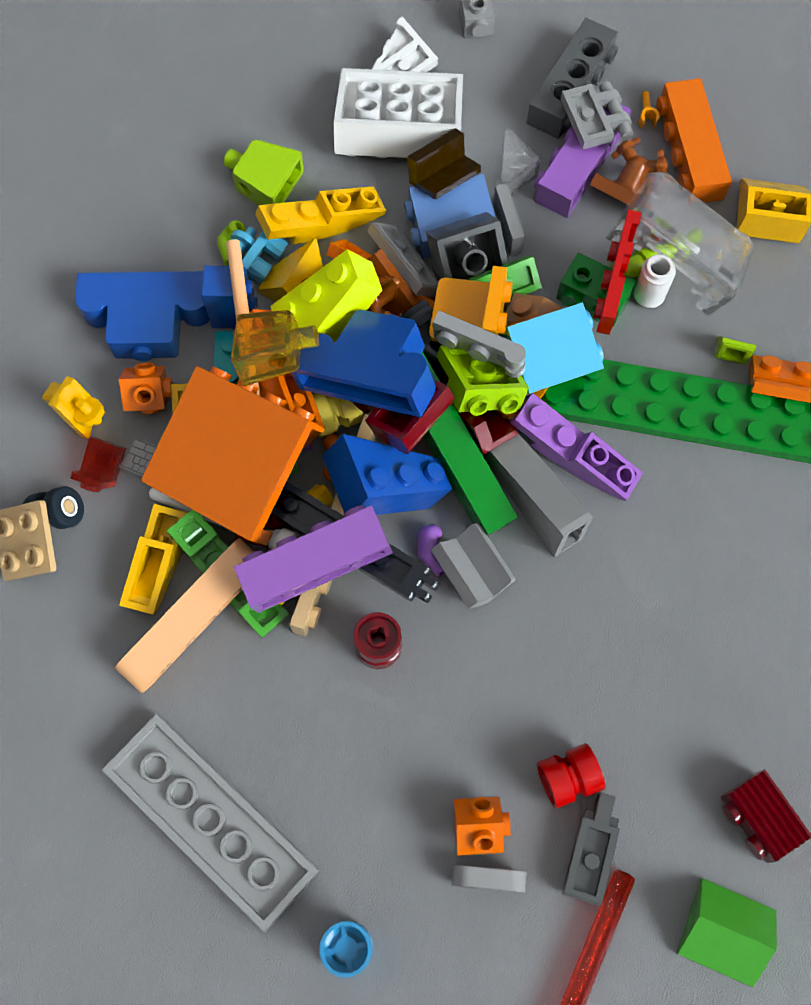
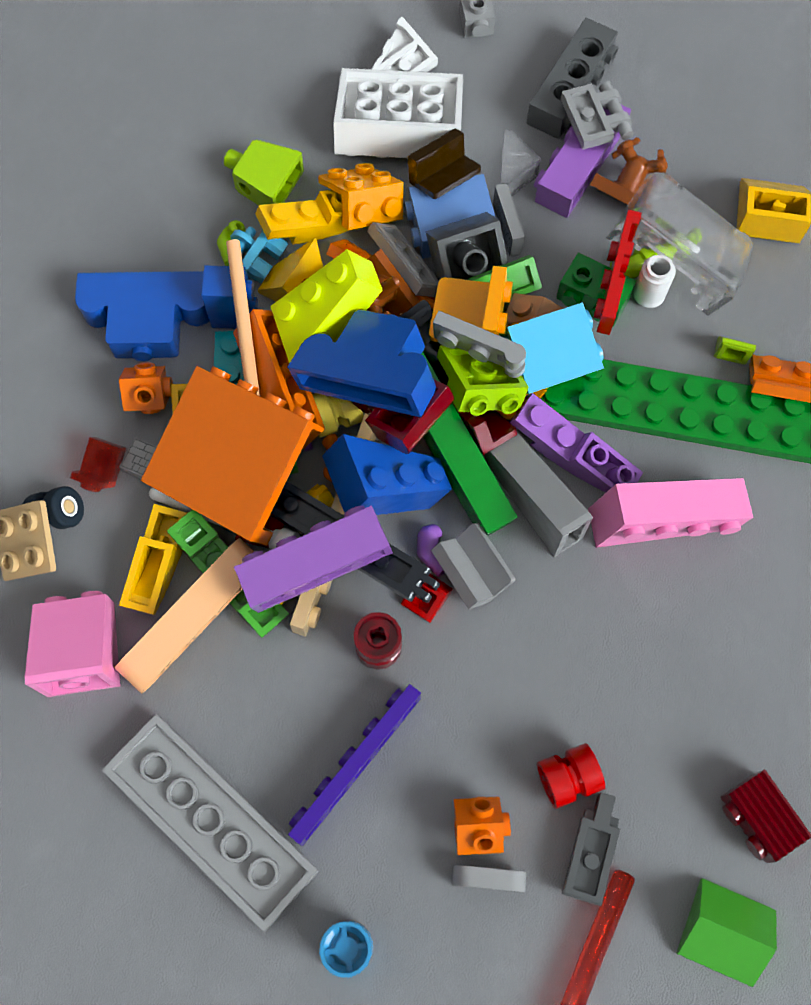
yellow hips [42,376,106,439] -> none
clear yellow torso [231,310,319,386] -> none
light orange hand [638,91,659,128] -> none
orange brick [656,78,732,205] -> none
none -> bright pink slope [25,591,120,697]
none -> dark purple plate [288,684,421,847]
none -> light orange bracket [318,163,403,230]
none -> red slope [401,574,453,623]
none -> bright pink wedge [588,478,753,548]

